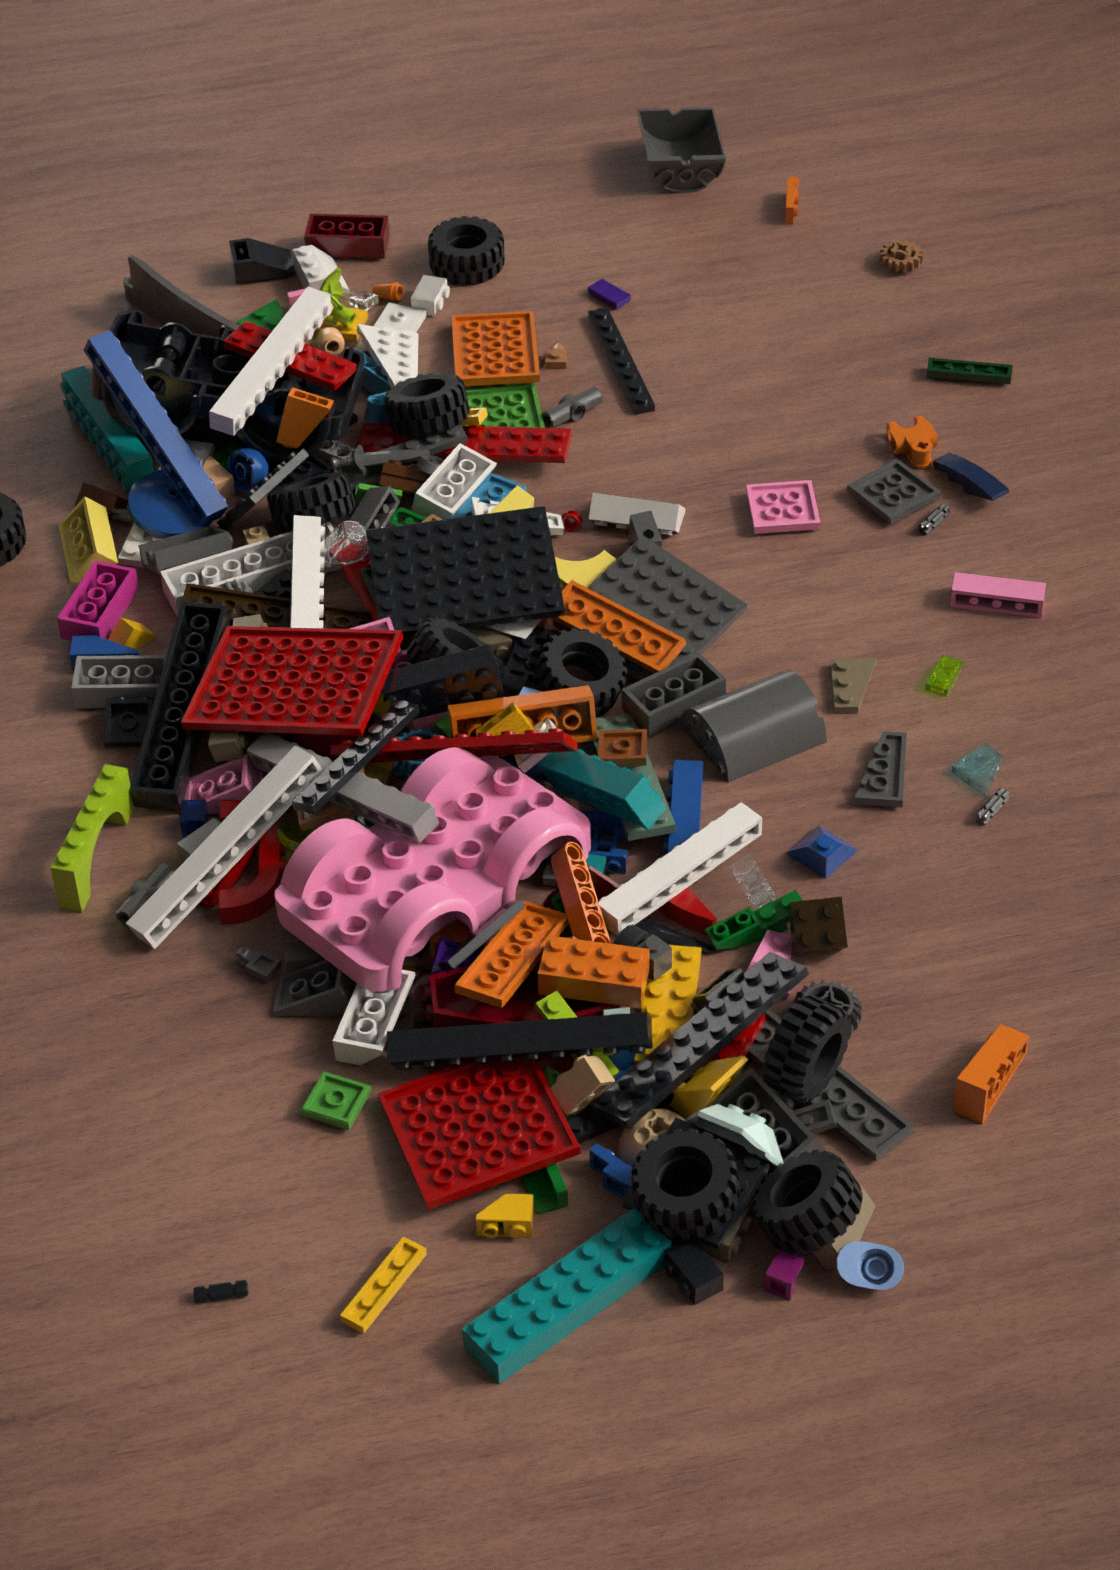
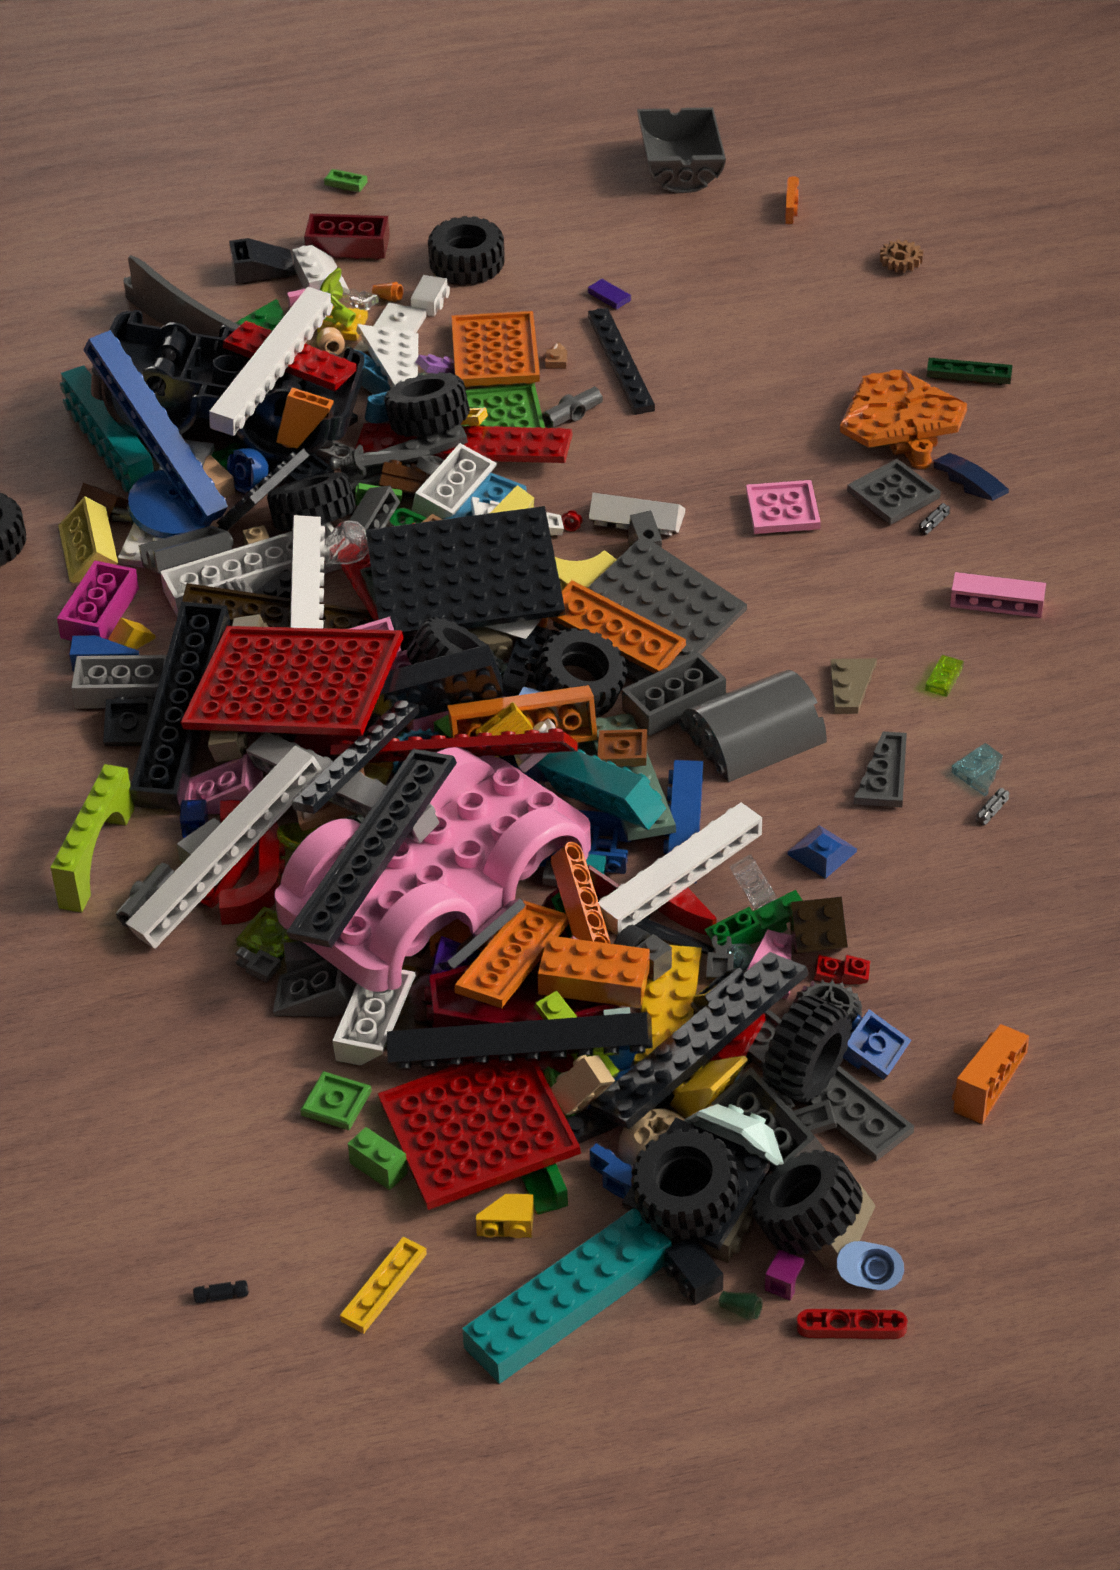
none -> clear neon green plate [236,906,297,961]
none -> black plate [287,749,457,948]
none -> bright green plate [324,169,368,192]
none -> bright green brick [348,1127,408,1190]
none -> medium lavender plate [416,354,455,375]
none -> dark grey plate [706,936,734,980]
none -> clear green cone [719,1291,763,1321]
none -> clear light blue slope [727,943,756,971]
none -> red beam [796,1309,908,1339]
none -> red slope [814,955,871,985]
none -> orange plate [840,370,967,448]
none -> blue plate [843,1009,911,1080]

